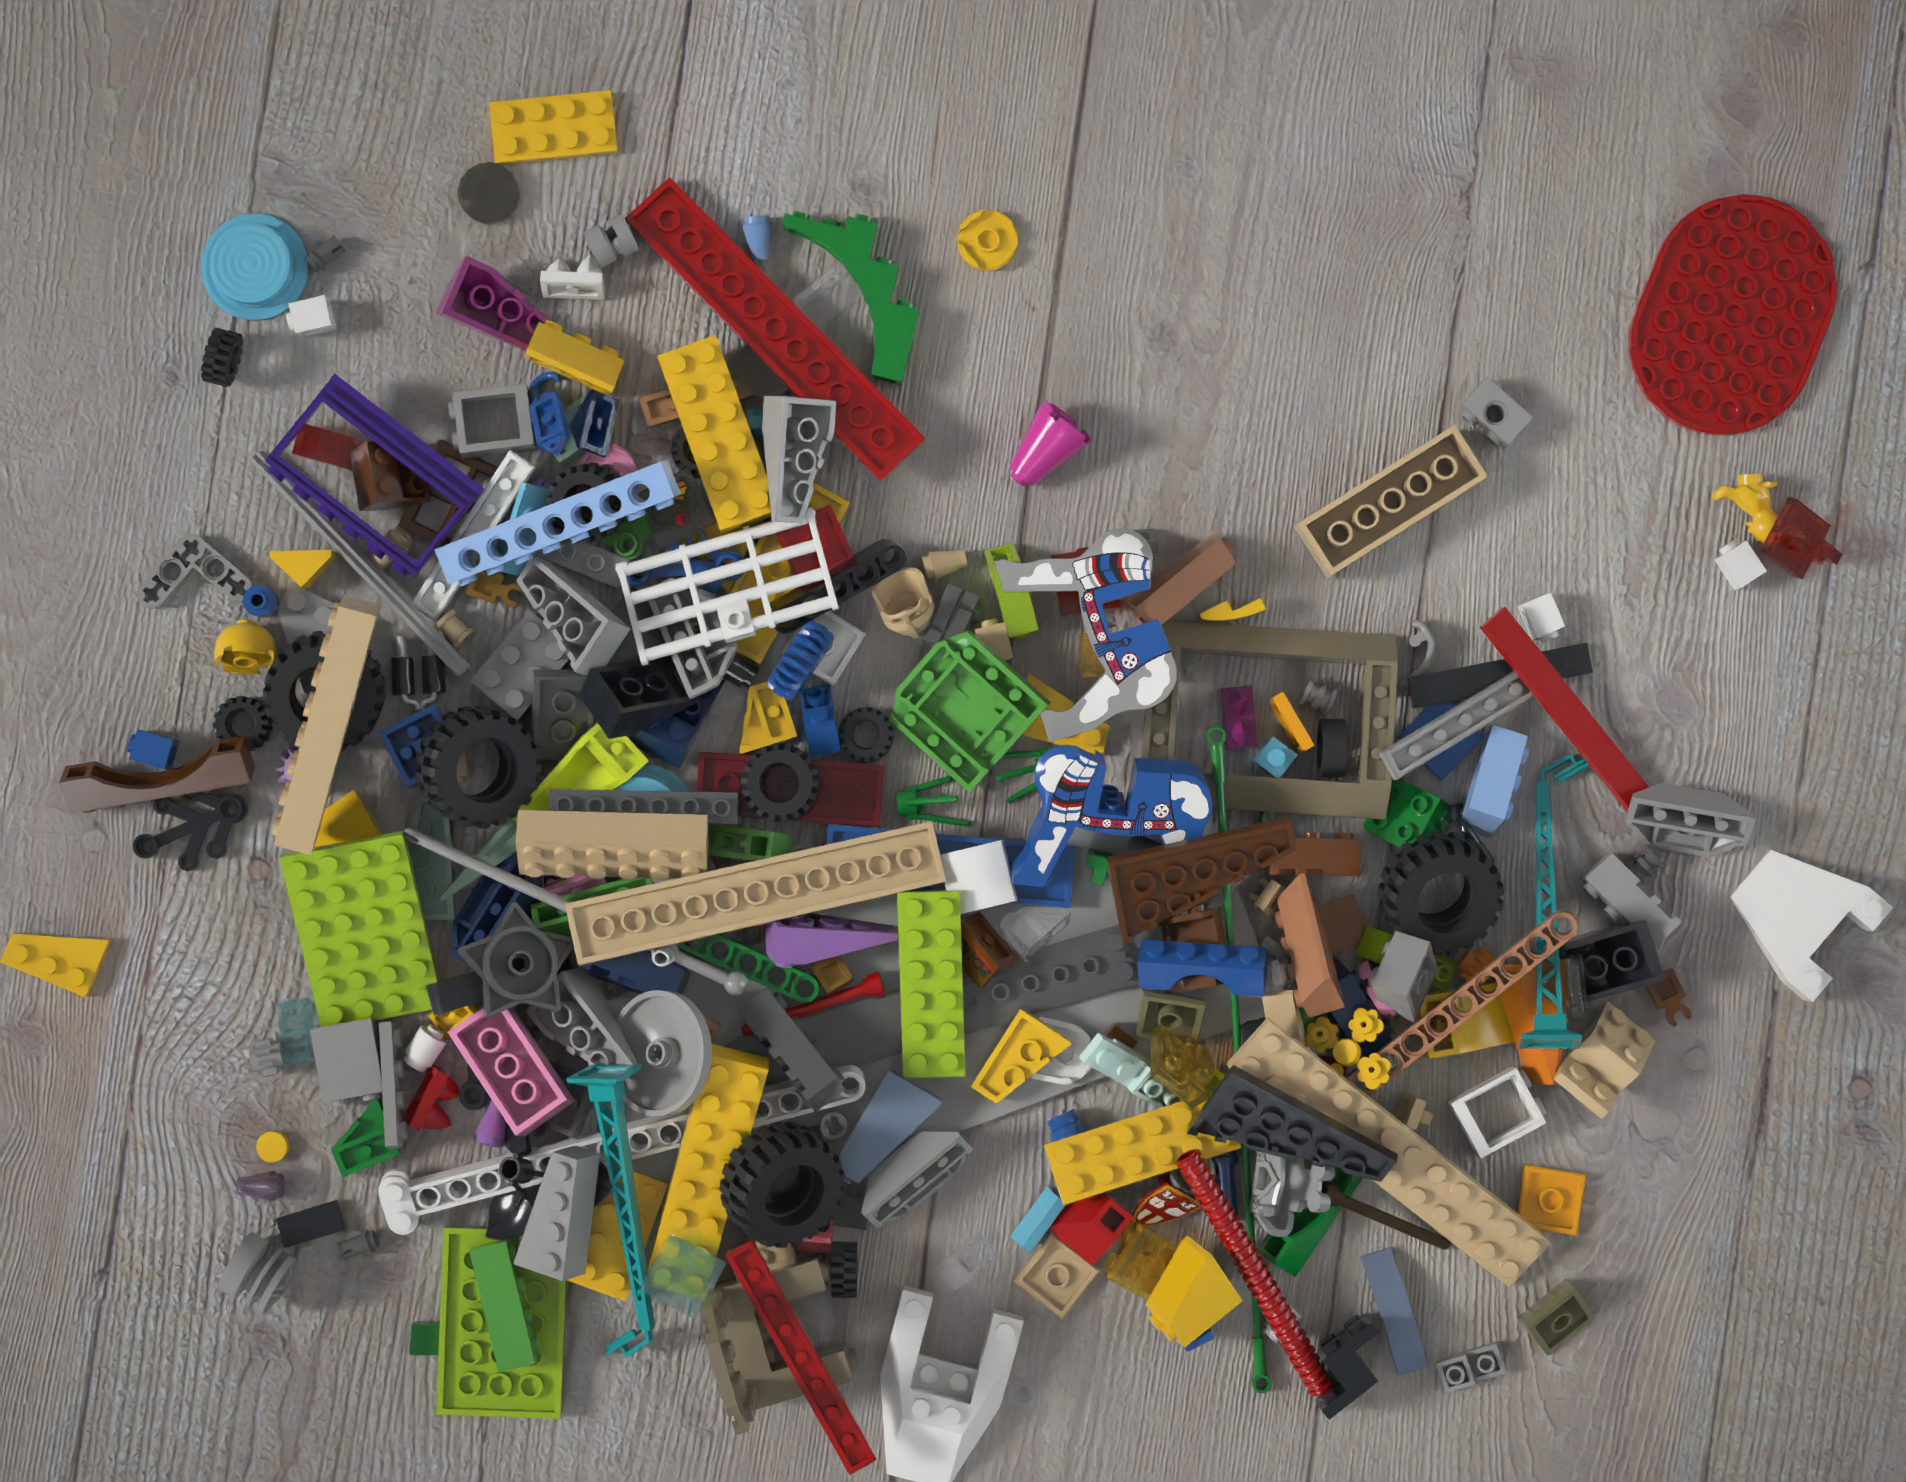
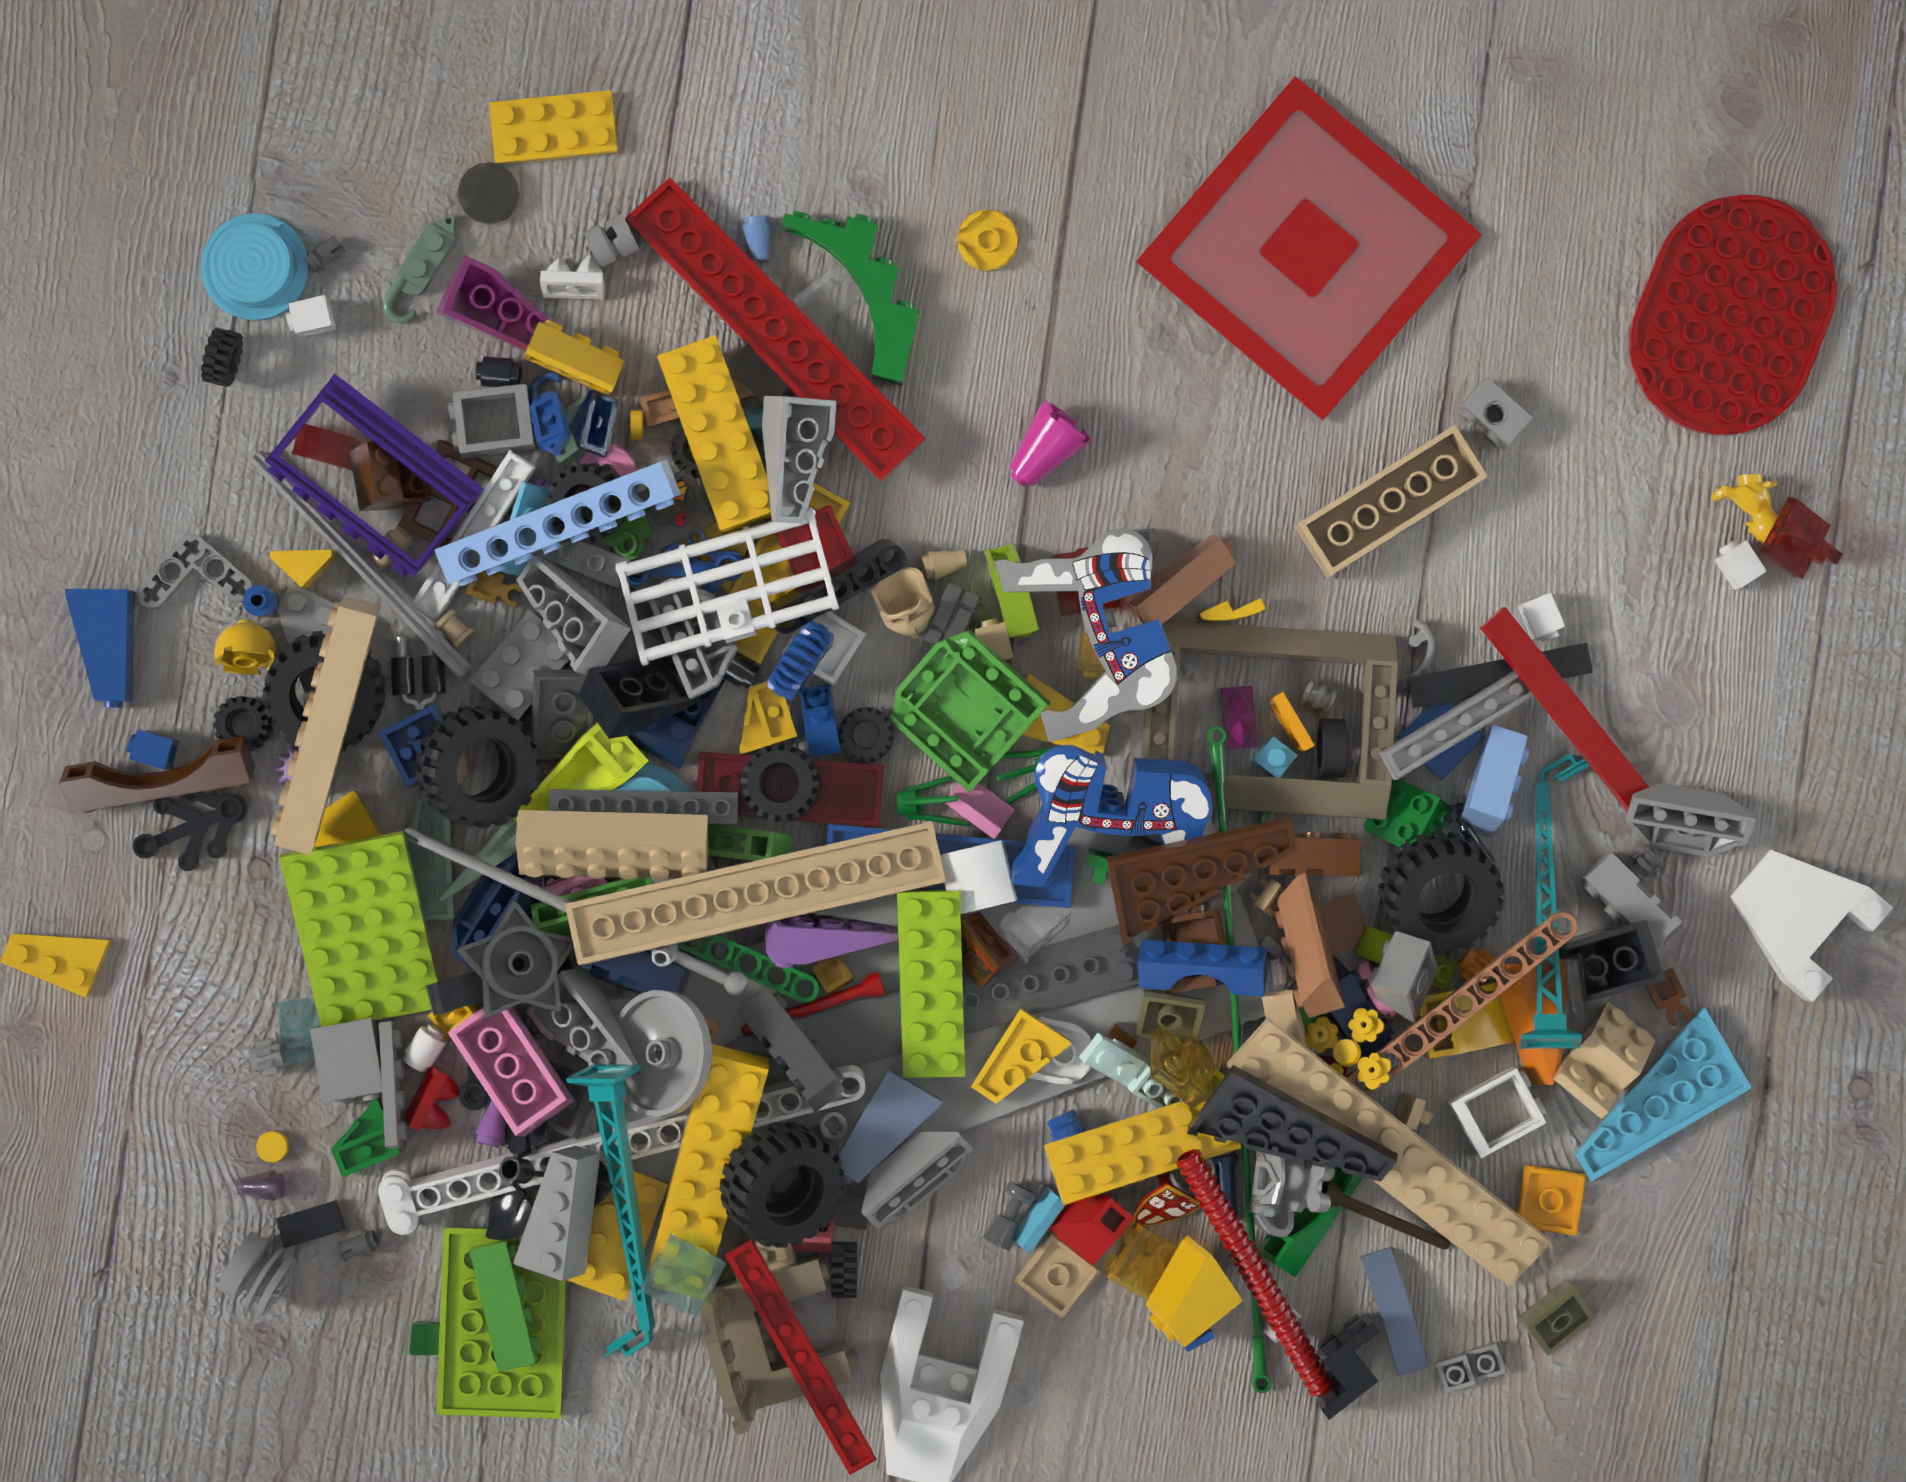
none -> blue slope [65,589,135,708]
none -> sand green plate [383,213,457,324]
none -> black brick [475,356,522,388]
none -> yellow tile [630,410,643,441]
none -> bright pink panel [945,783,1015,839]
none -> dark grey piece [983,1181,1037,1251]
none -> baseplate [1136,76,1482,421]
none -> medium azure wing [1574,1007,1752,1181]

